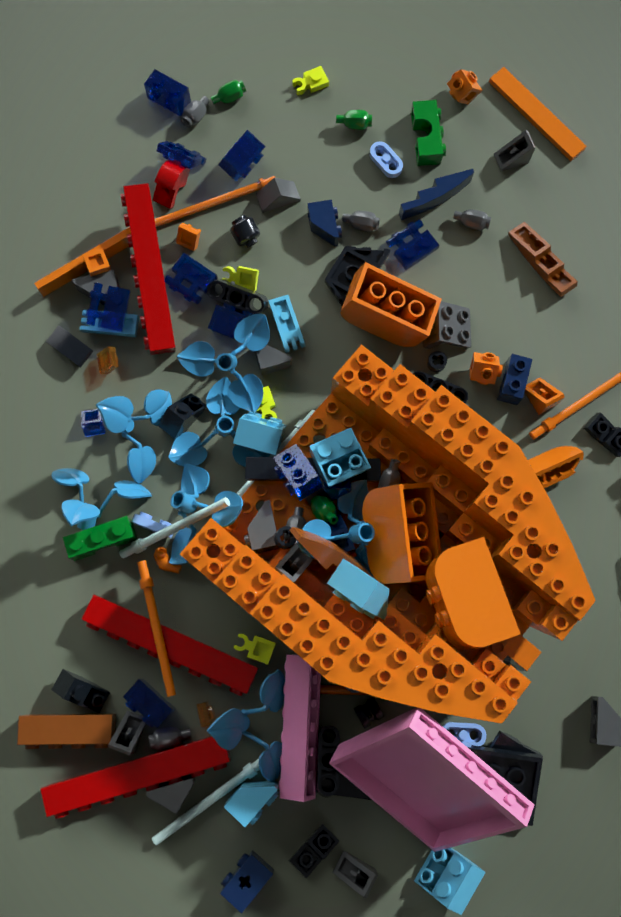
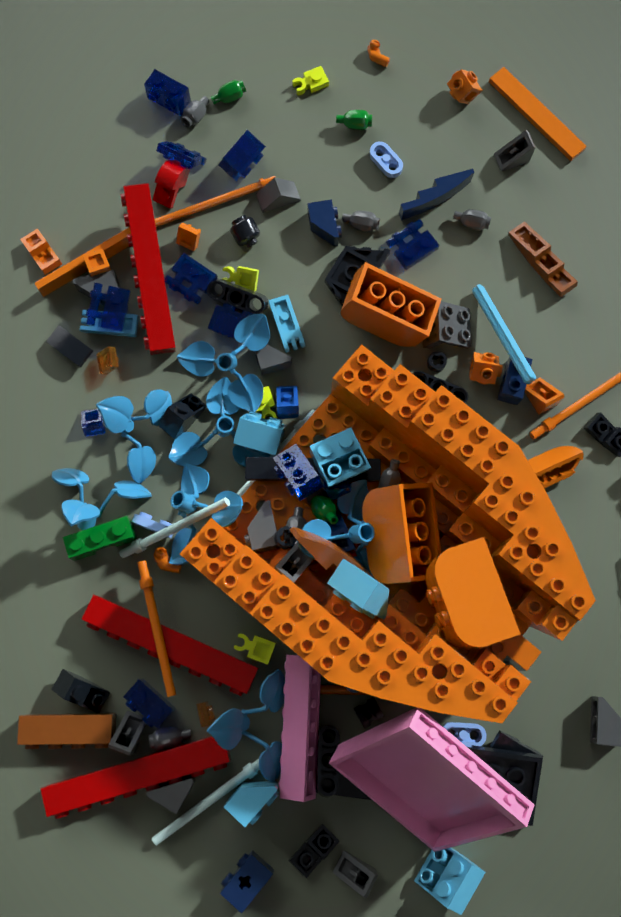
green arch [411,100,446,166] -> none
none -> orange slope [20,228,62,275]
none -> blue slope [276,386,299,419]
none -> orange arm [367,40,390,67]
none -> medium azure axle [472,284,536,384]

